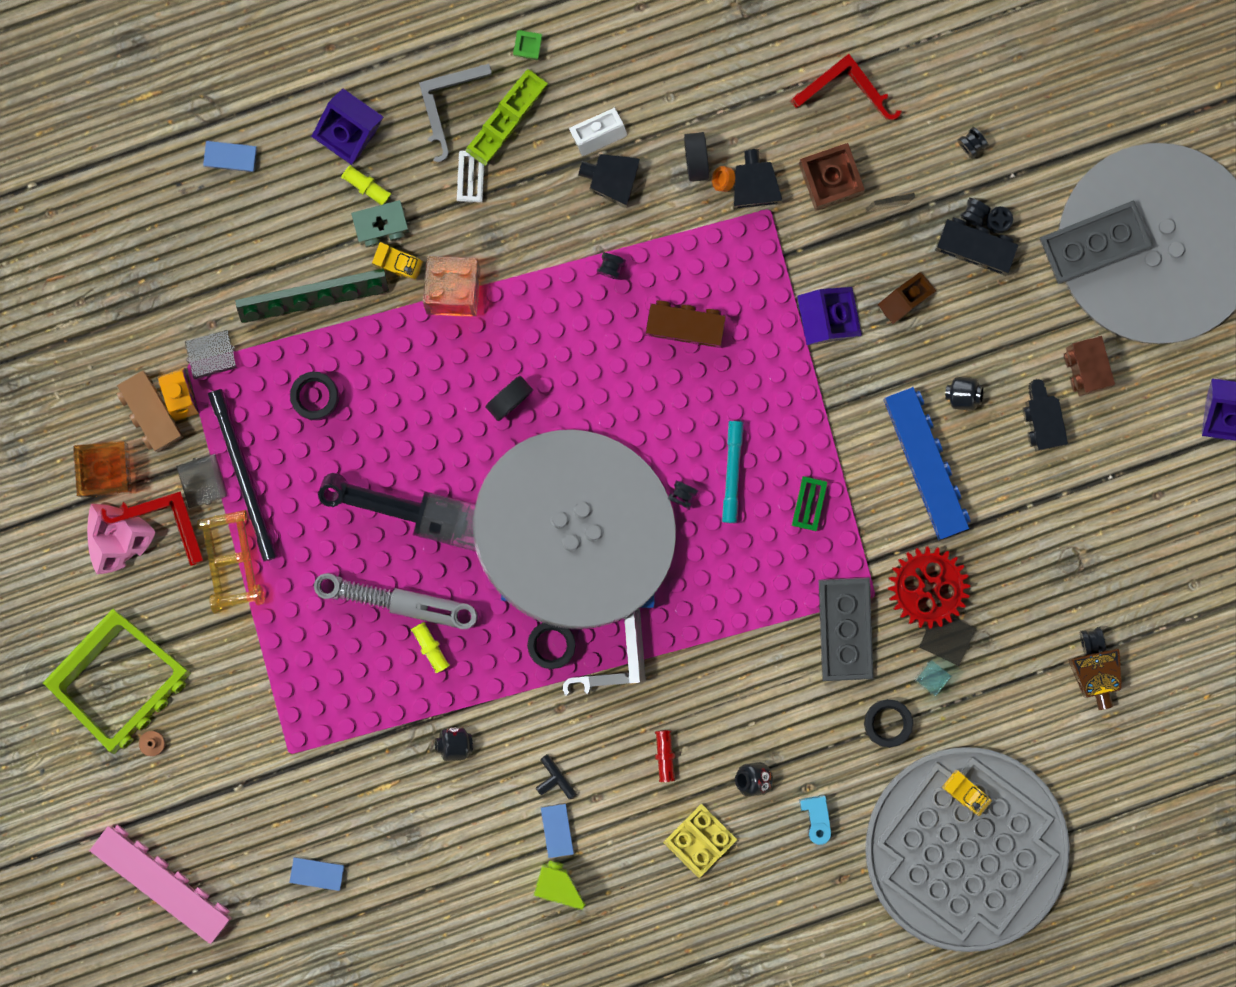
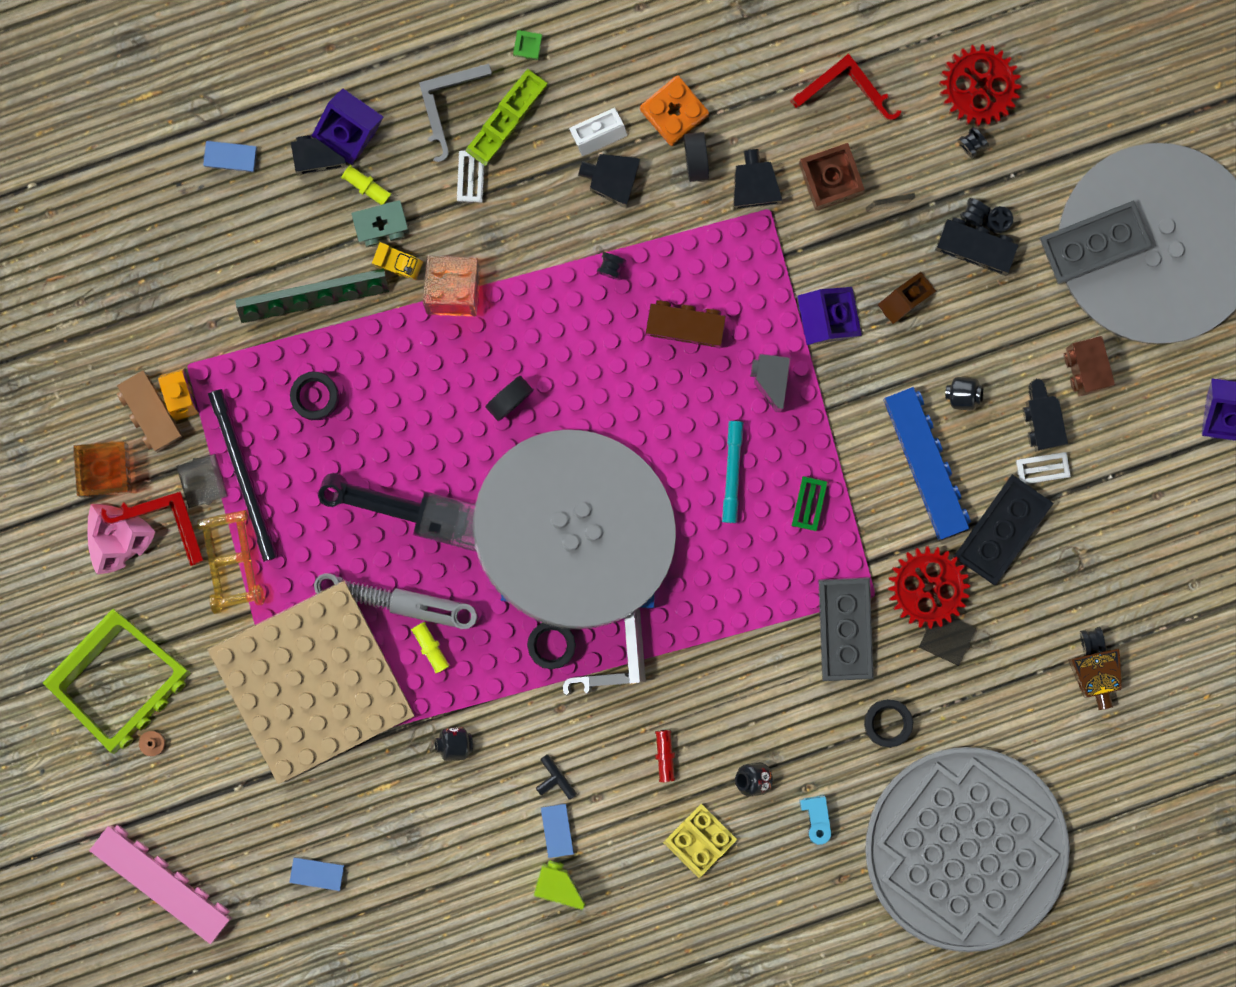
clear smoke piece [185,330,237,379] -> none
black wheel [668,480,698,509] -> none
orange tile [712,166,735,192] -> none
clear light blue brick [914,660,951,696] -> none
yellow leg [941,770,992,817] -> none
none -> tan plate [207,580,414,784]
none -> black slope [291,135,347,175]
none -> orange brick [640,75,709,146]
none -> dark grey slope [750,354,790,413]
none -> red gear [939,44,1022,127]
none -> black tile [953,474,1054,586]
none -> white tile [1016,452,1071,484]

